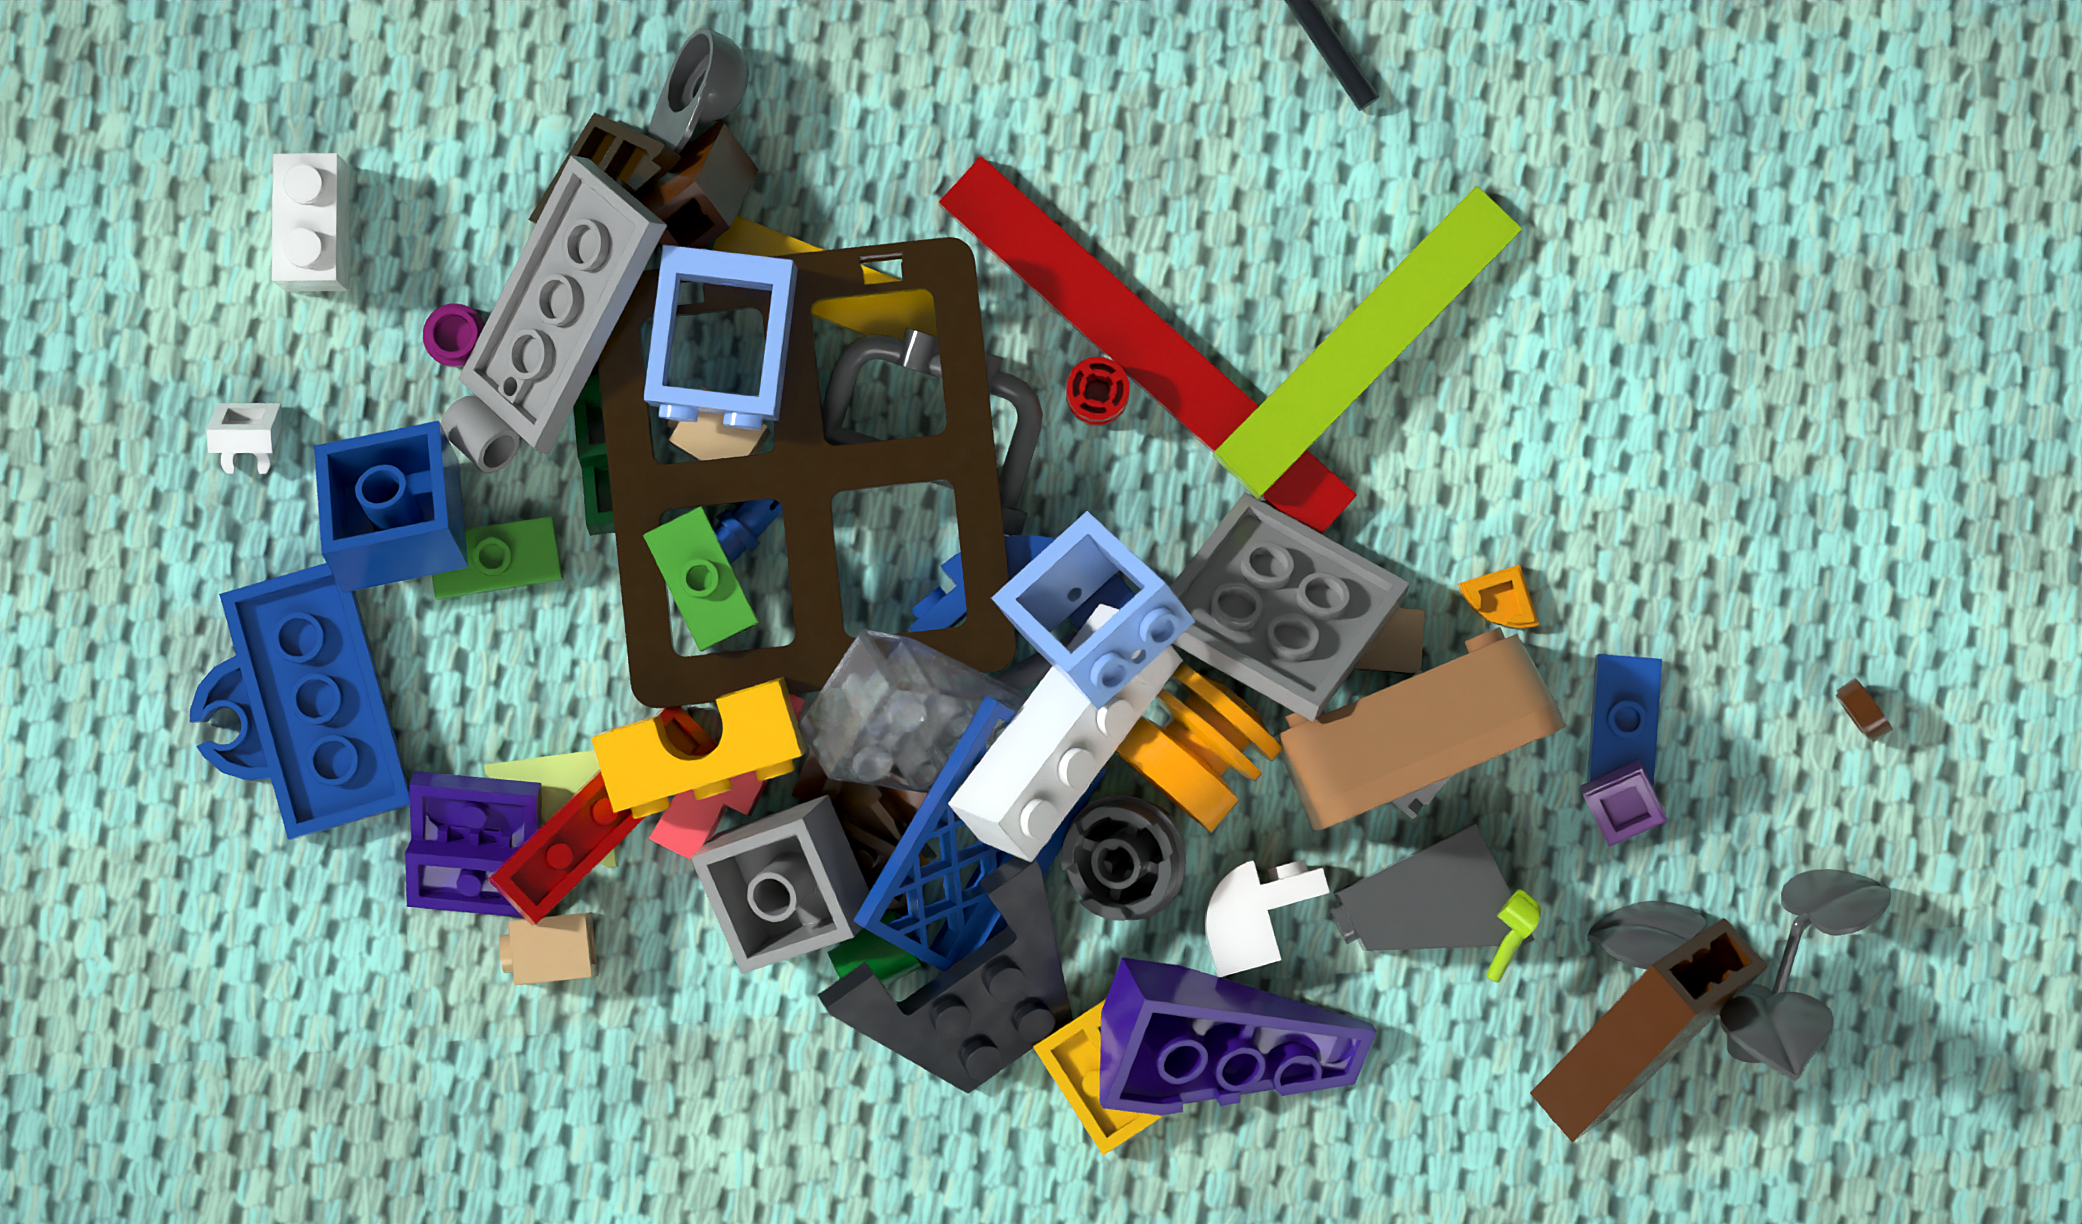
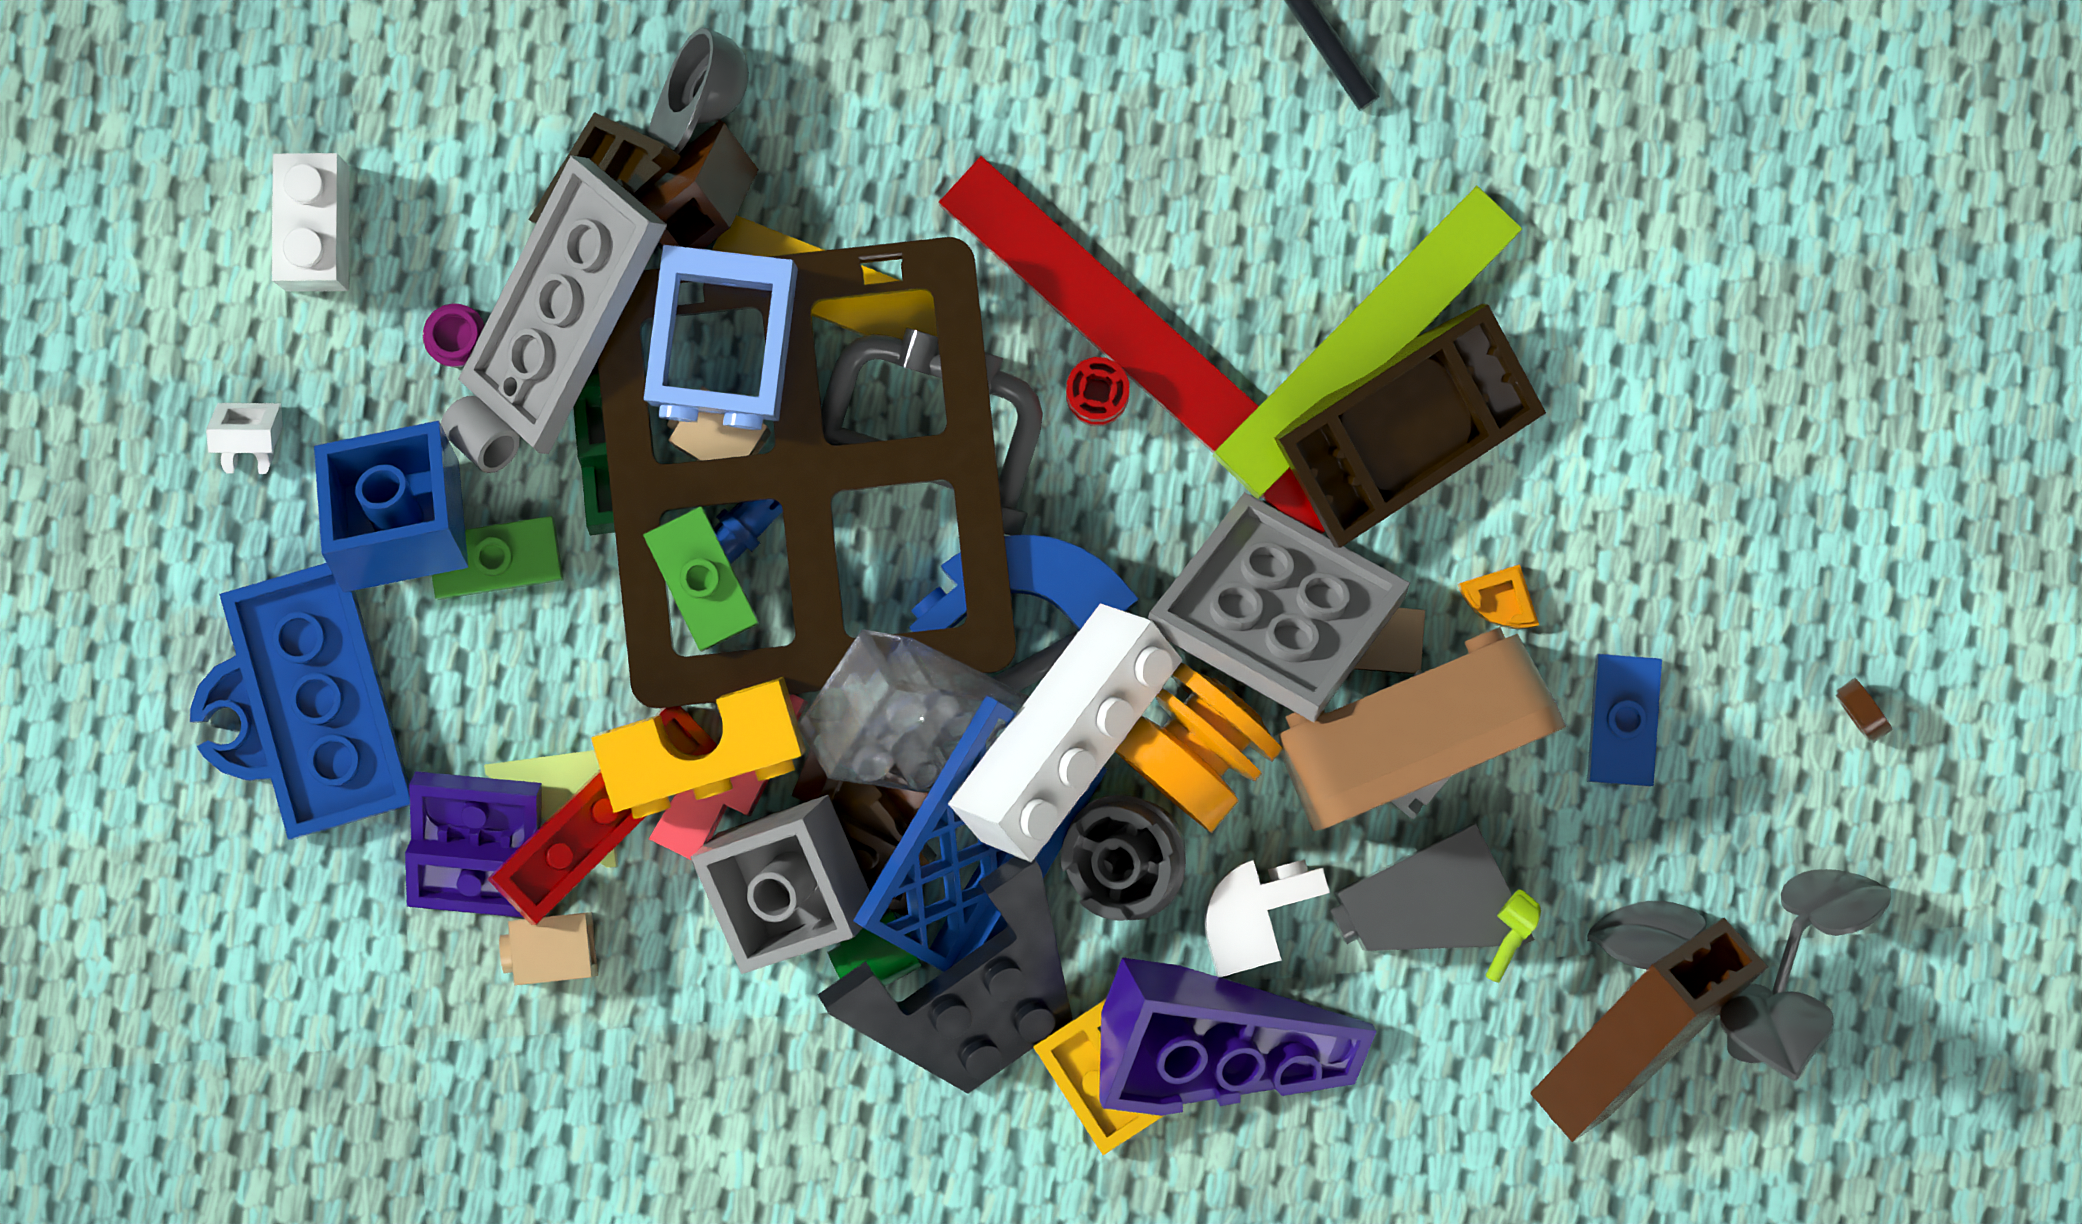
light blue window [991,511,1196,710] -> none
medium lavender tile [1581,759,1668,847] -> none
none -> dark brown slope [1274,303,1546,548]

